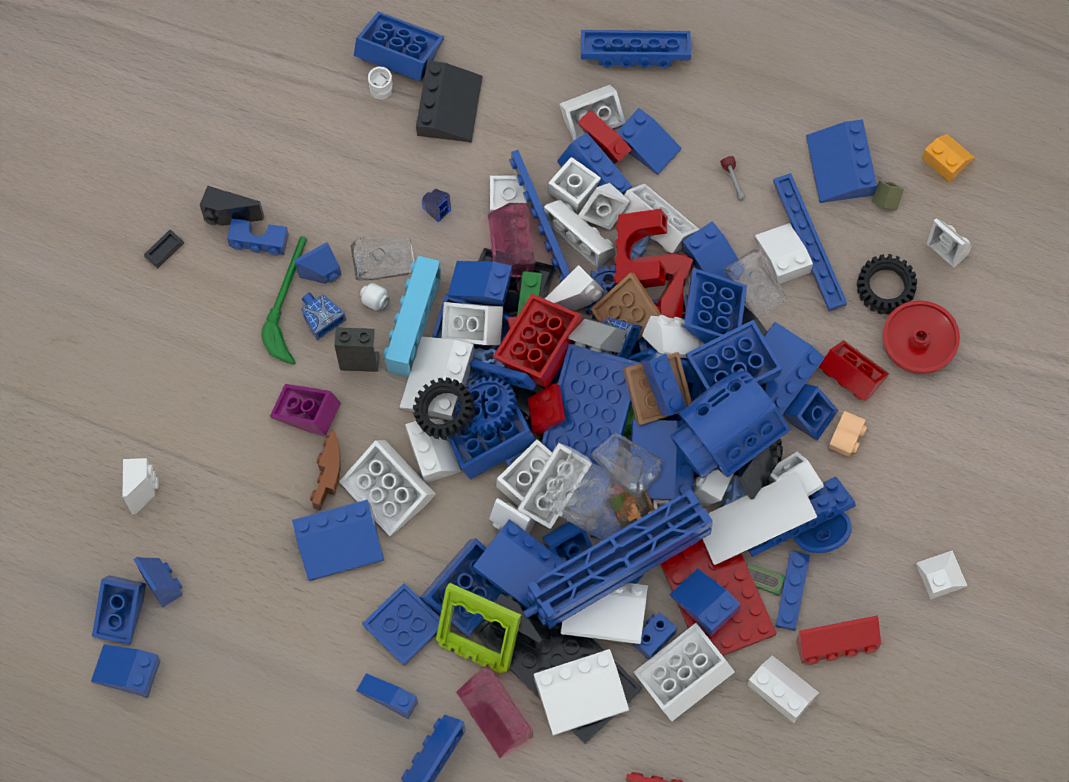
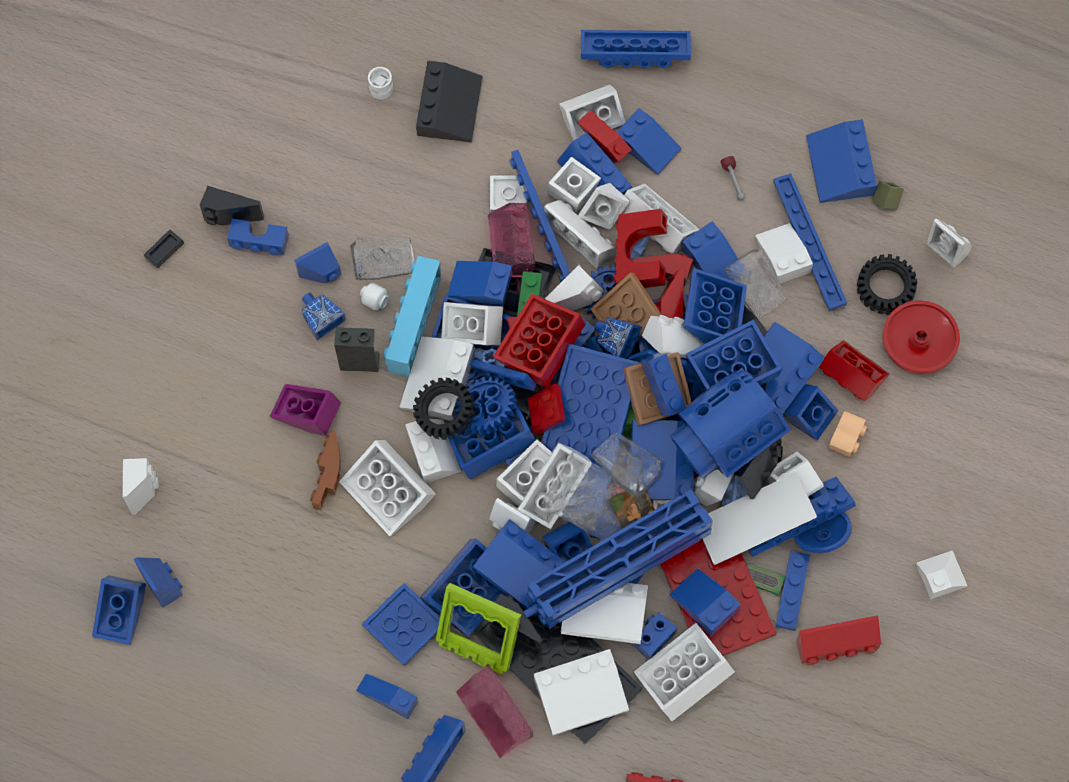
blue slope [91,644,161,698] -> none
green piece [261,236,307,365] -> none
blue slope [292,499,384,581] -> none
blue slope [353,11,444,81] -> none
clear blue slope [422,189,451,222] -> none
light grey slope [568,319,626,355] -> none
white slope [747,655,819,723] -> none
light orange slope [922,134,975,183] -> none

